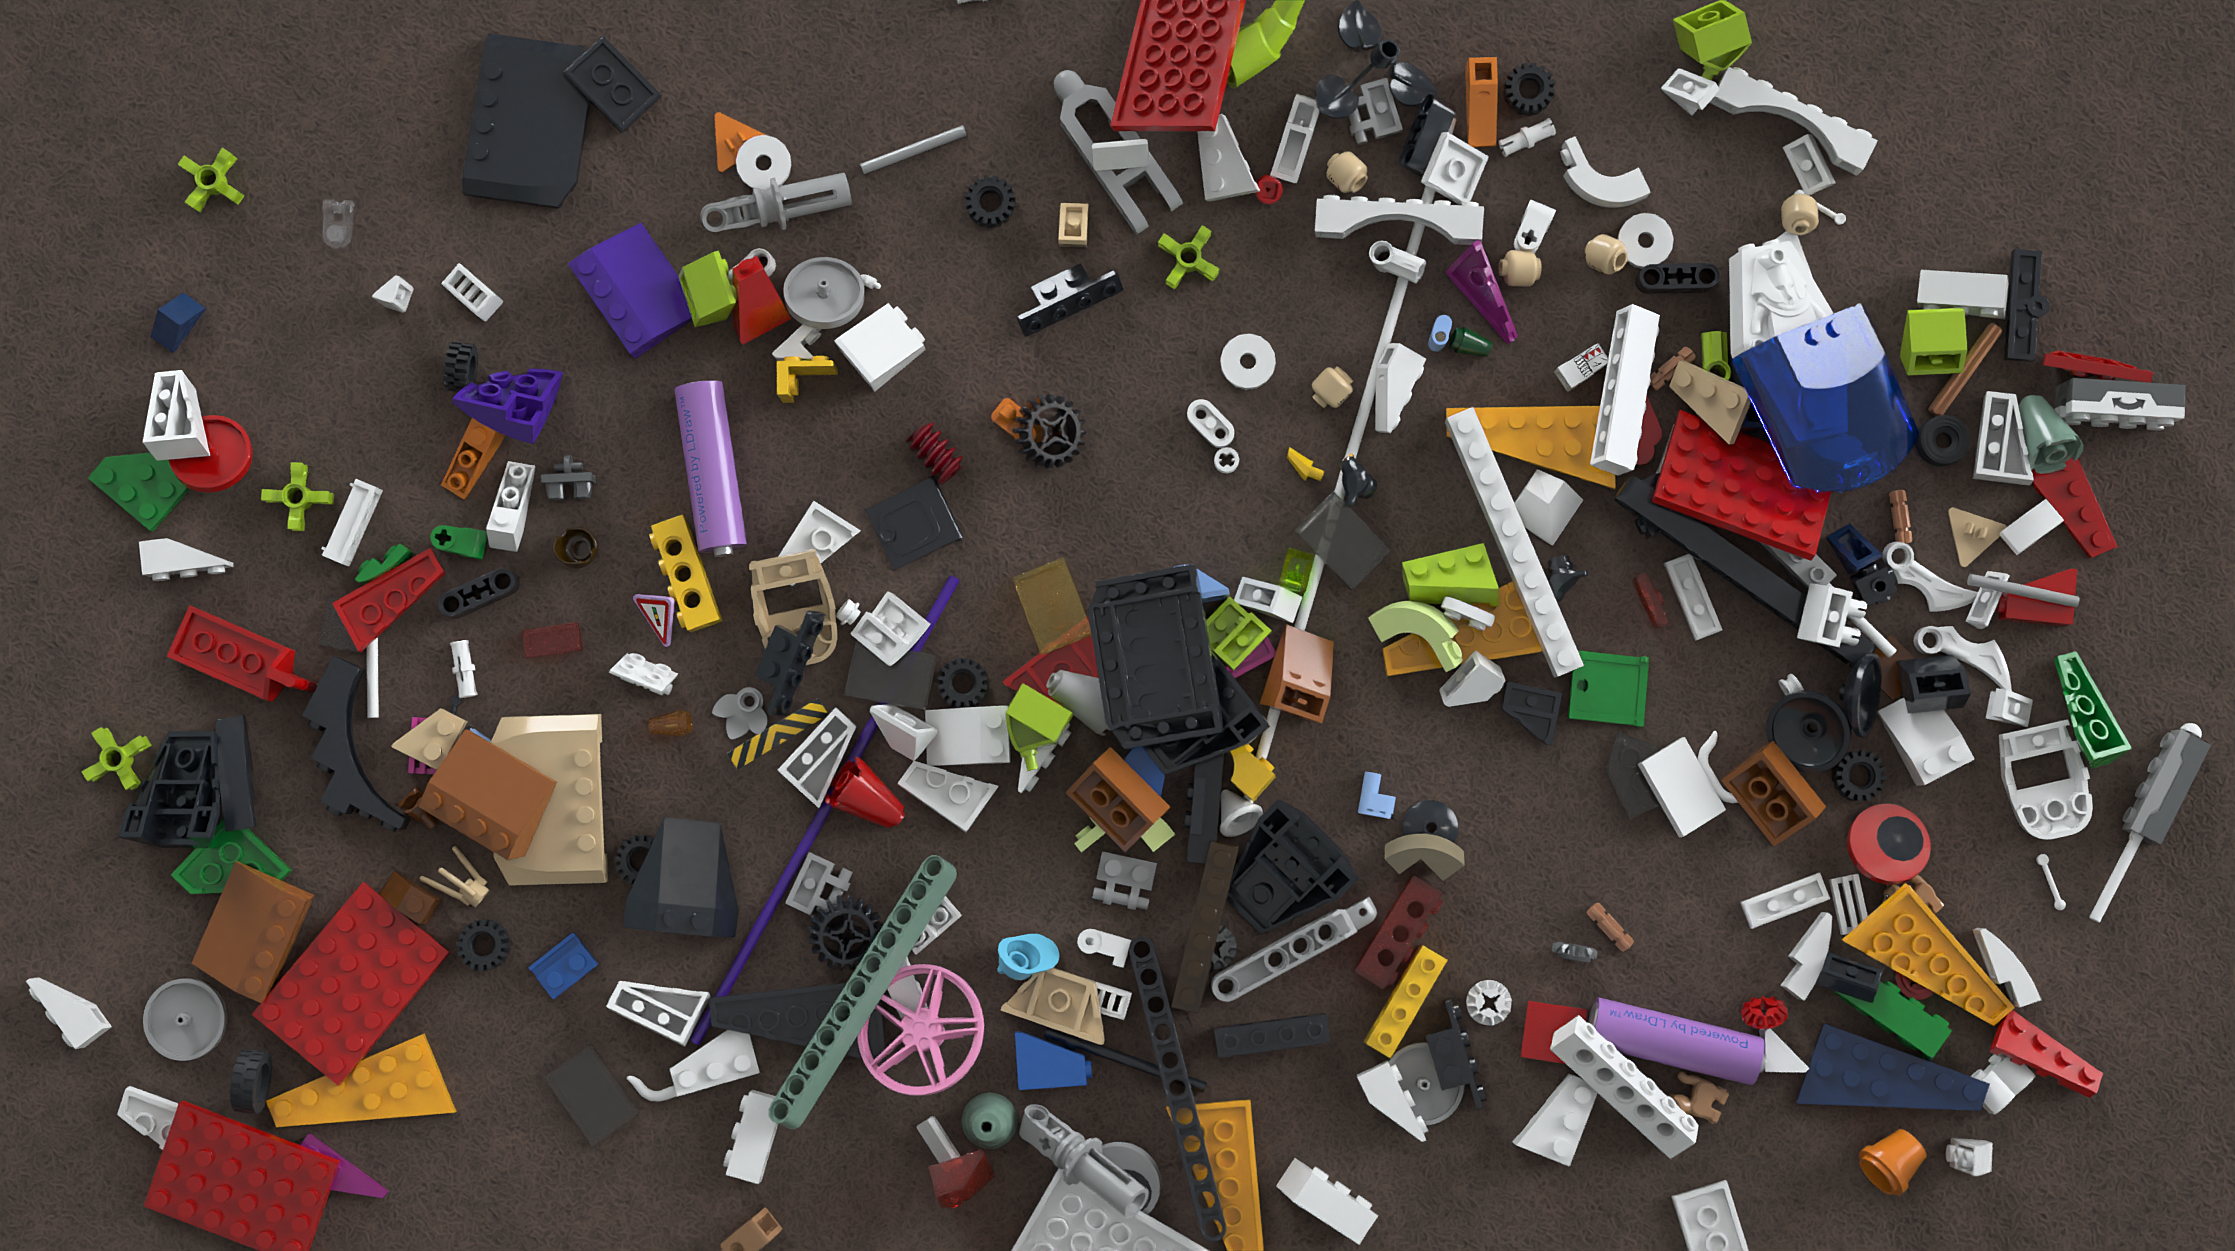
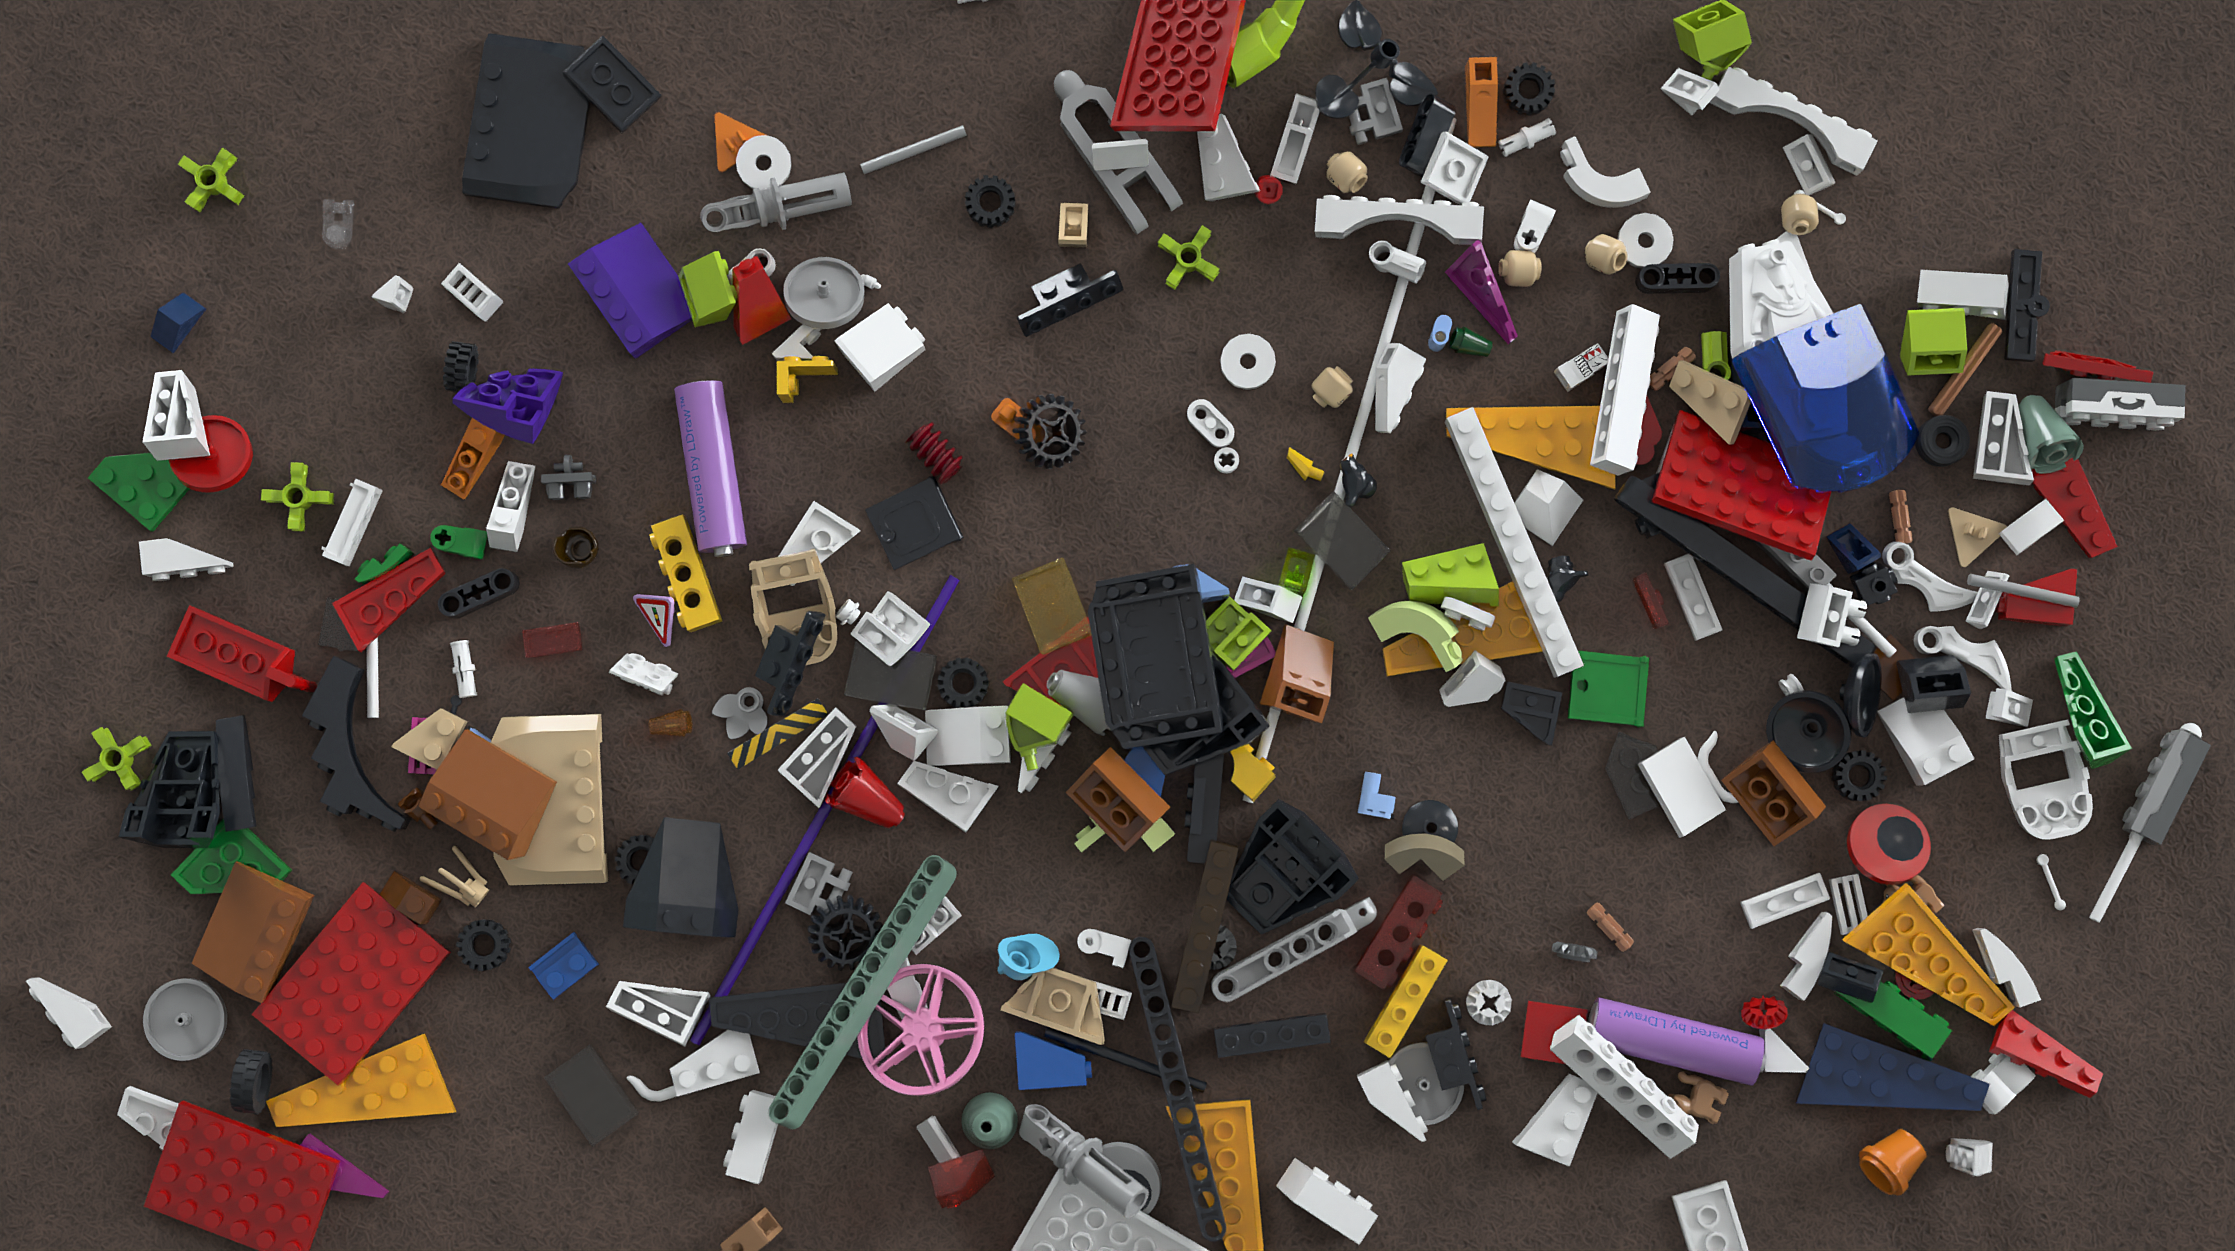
light grey plate [1092,852,1157,910] -> none
white hat [1220,789,1263,837] -> none

